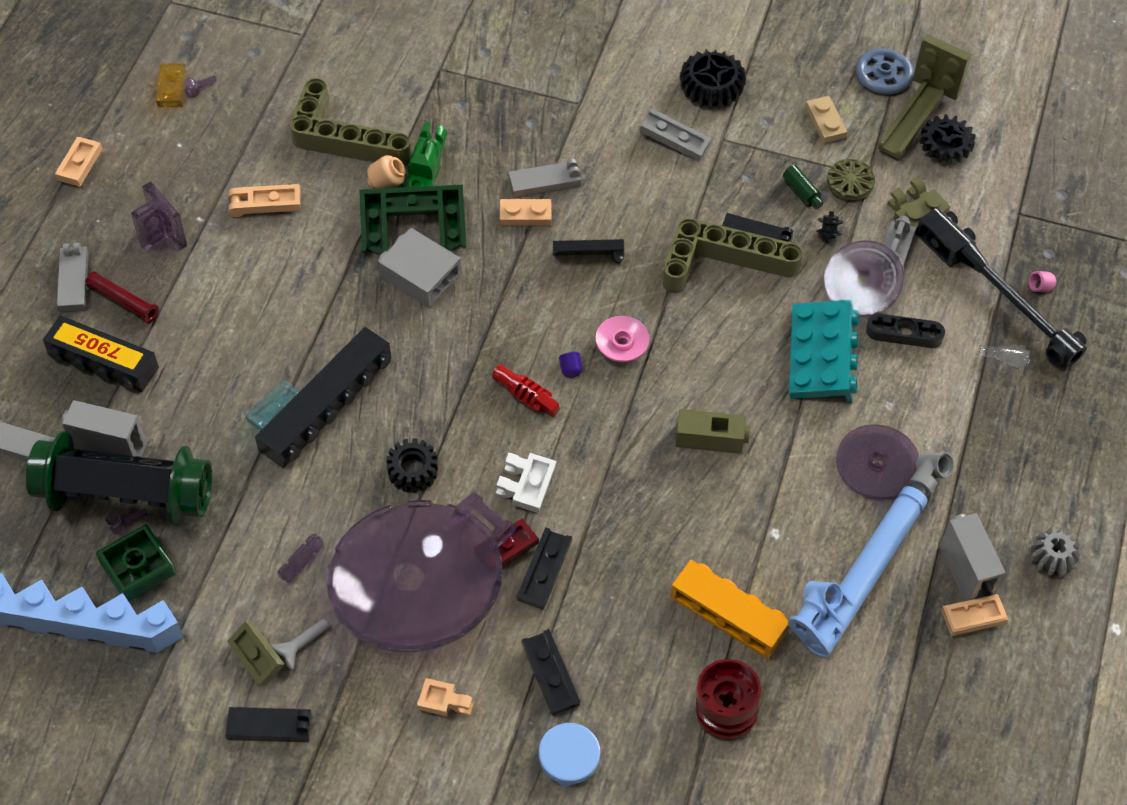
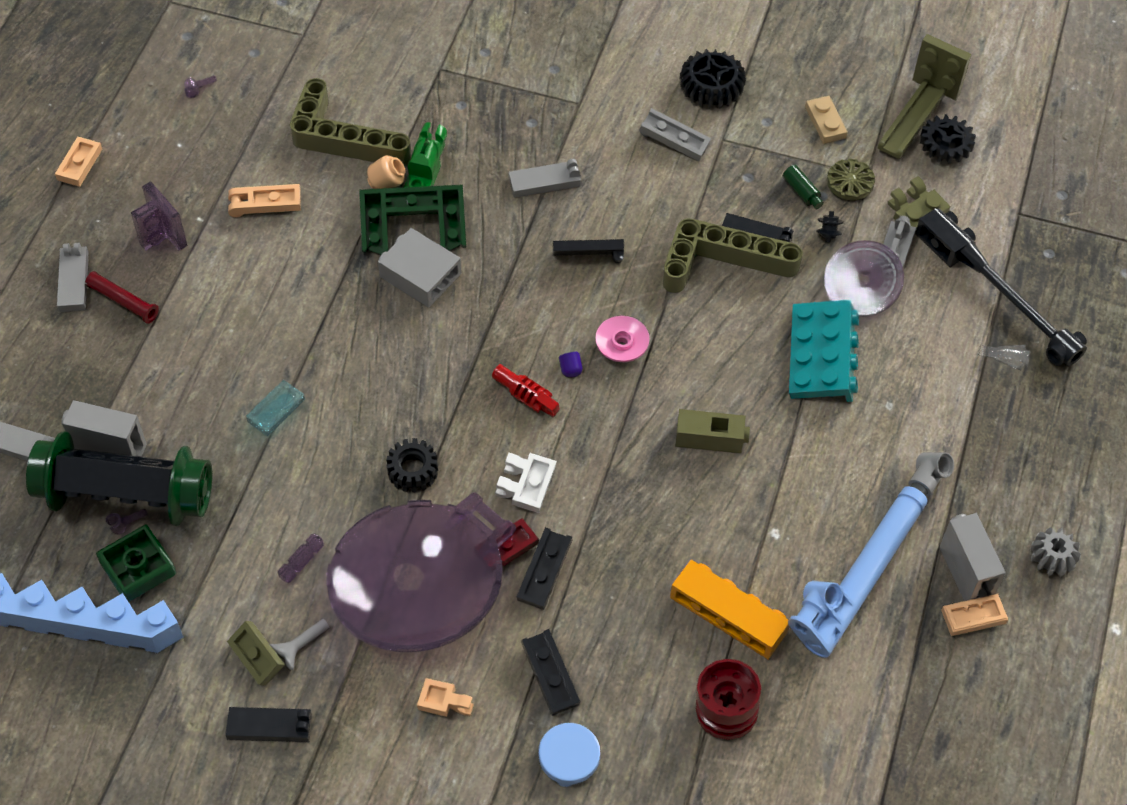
black brick [43,315,159,392] -> none
clear yellow plate [156,63,186,107] -> none
black brick [255,327,391,468] -> none
light nougat plate [500,199,551,226] -> none
clear purple piece [836,424,919,500] -> none
sand blue plate [855,48,914,95] -> none
black beam [866,313,945,348] -> none
bright pink piece [1029,271,1056,292] -> none

